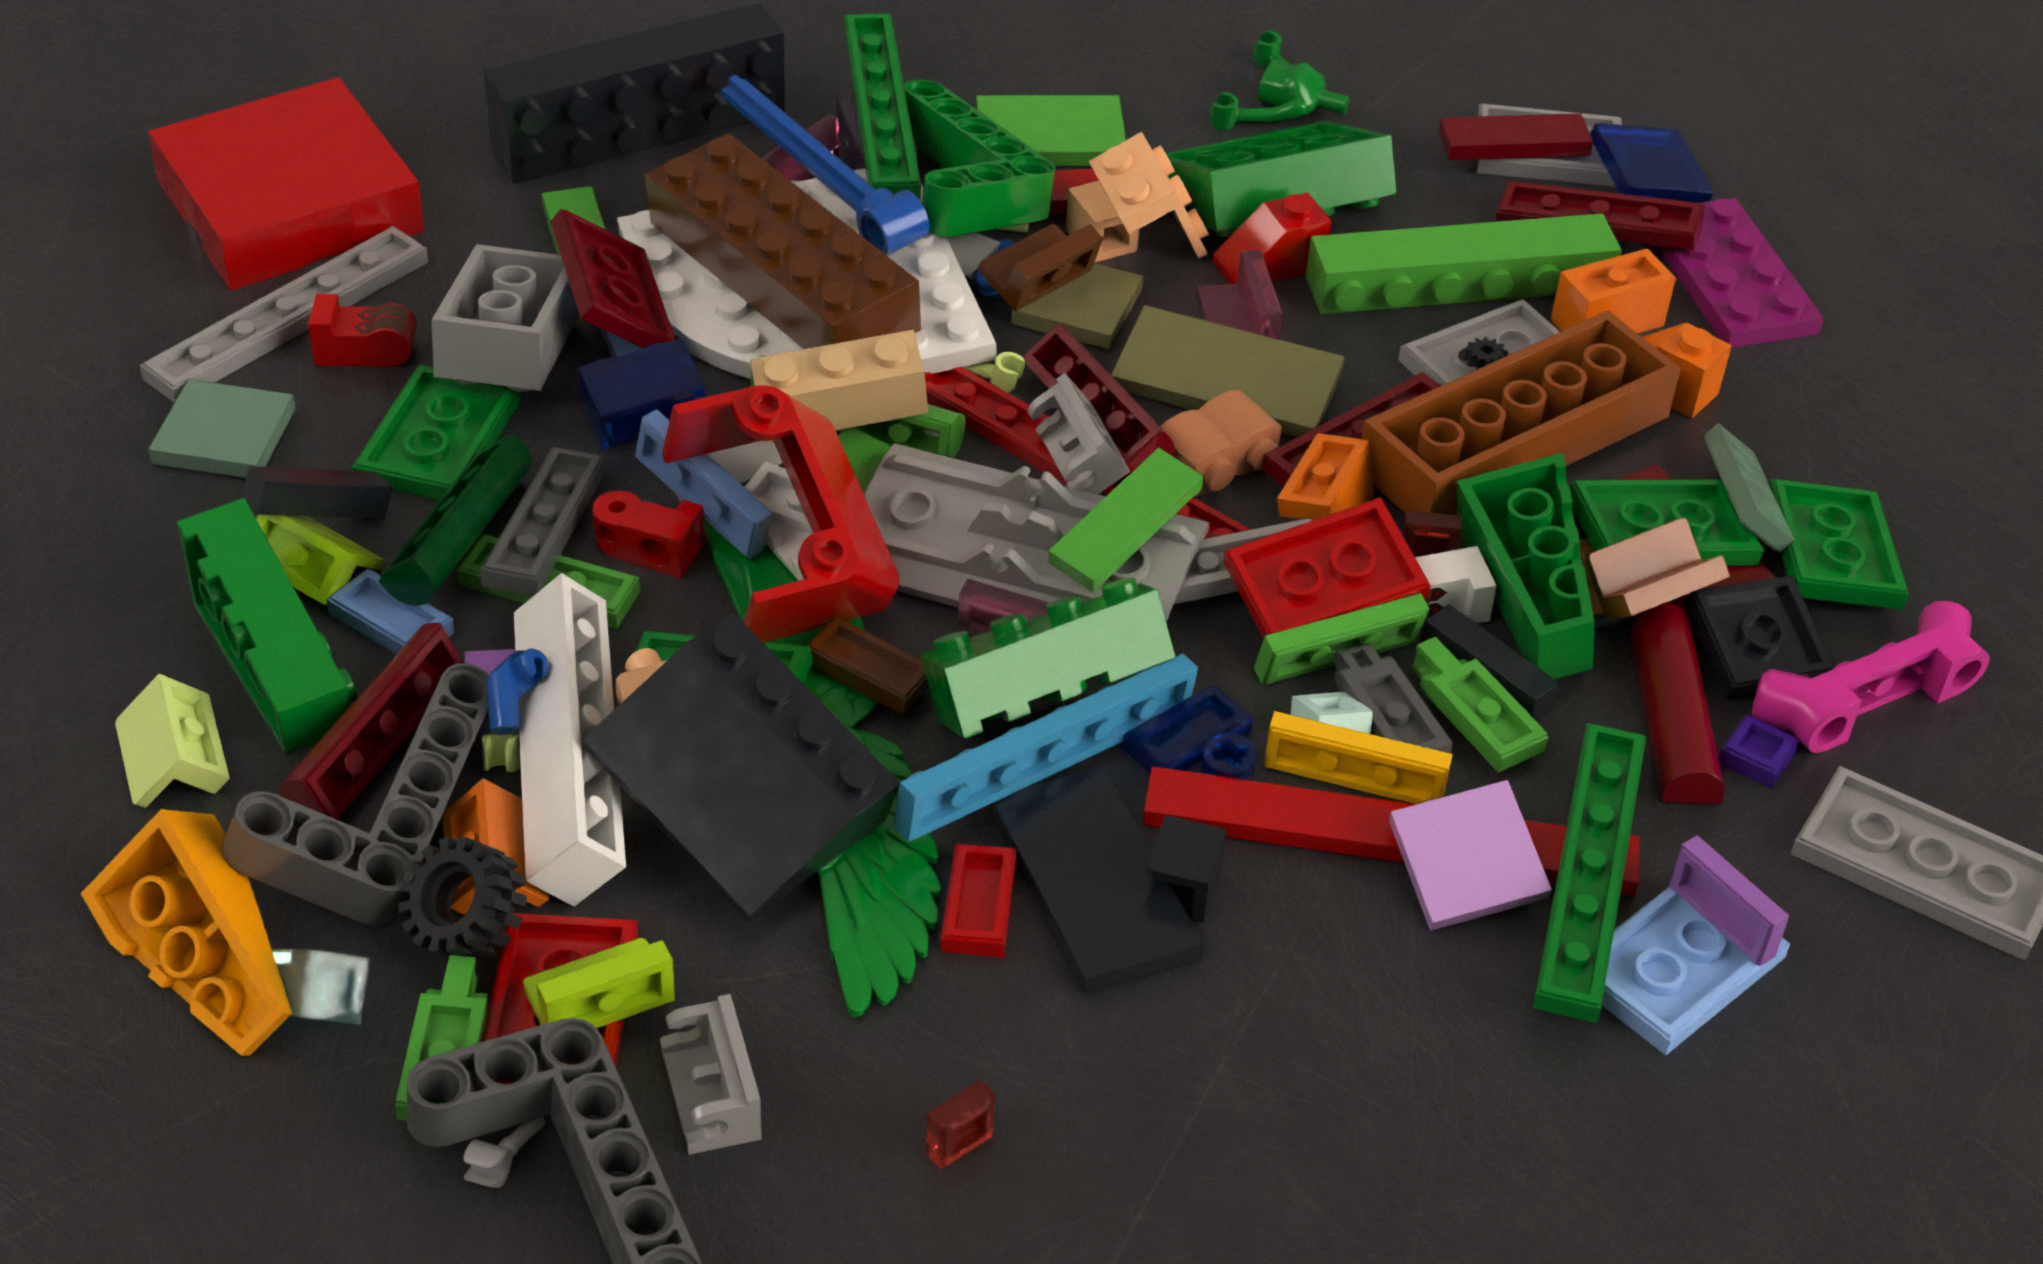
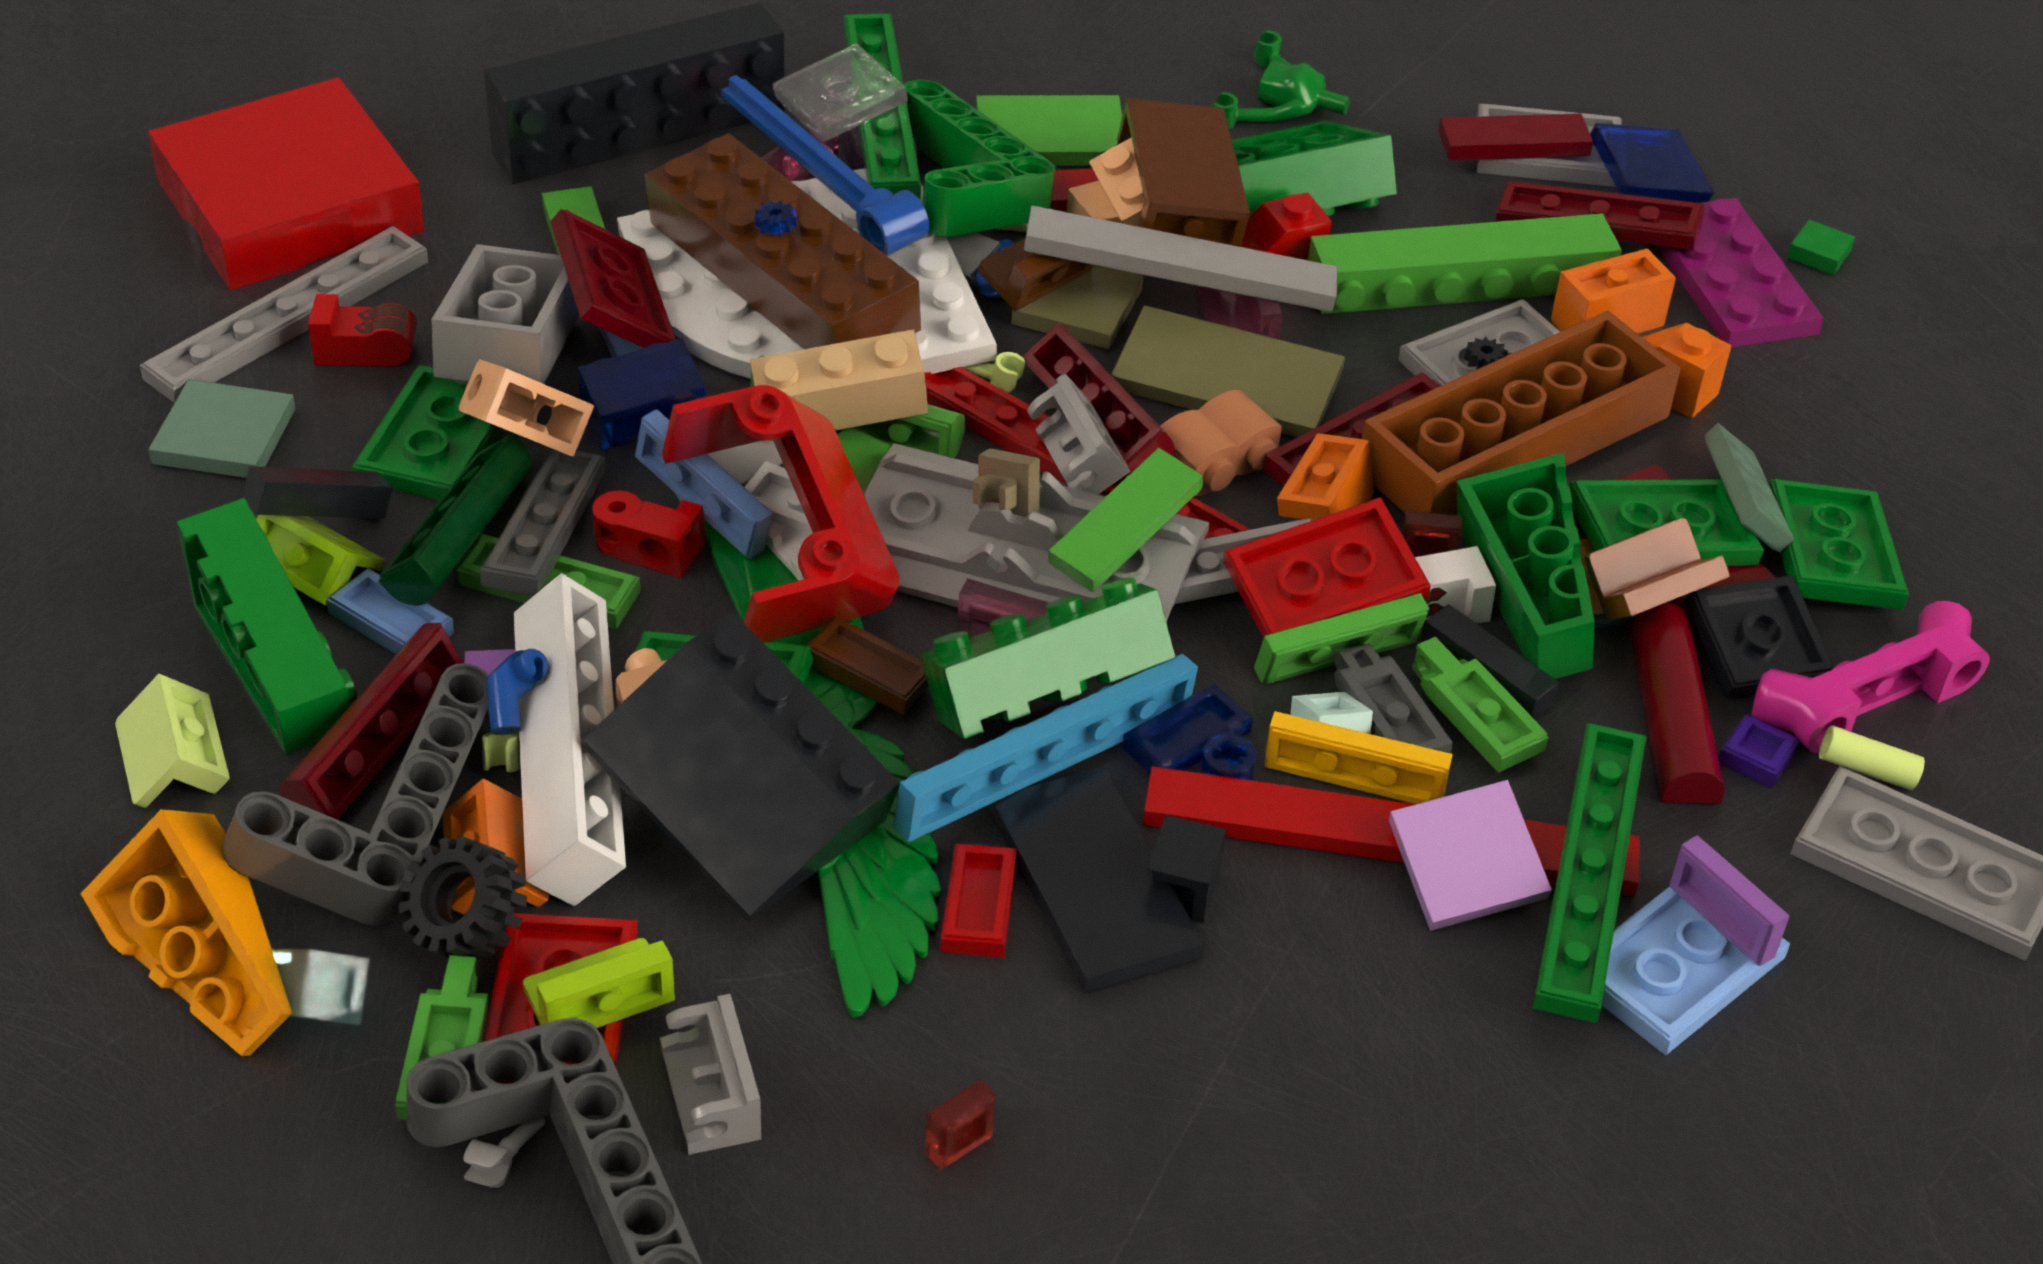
none -> light nougat torso [459,359,594,457]
none -> clear blue piece [754,200,797,237]
none -> clear tile [773,44,908,143]
none -> dark tan tile [973,448,1040,517]
none -> light grey tile [1024,205,1337,312]
none -> reddish brown panel [1117,98,1250,247]
none -> green tile [1787,219,1855,275]
none -> yellowish green axle [1819,725,1925,791]

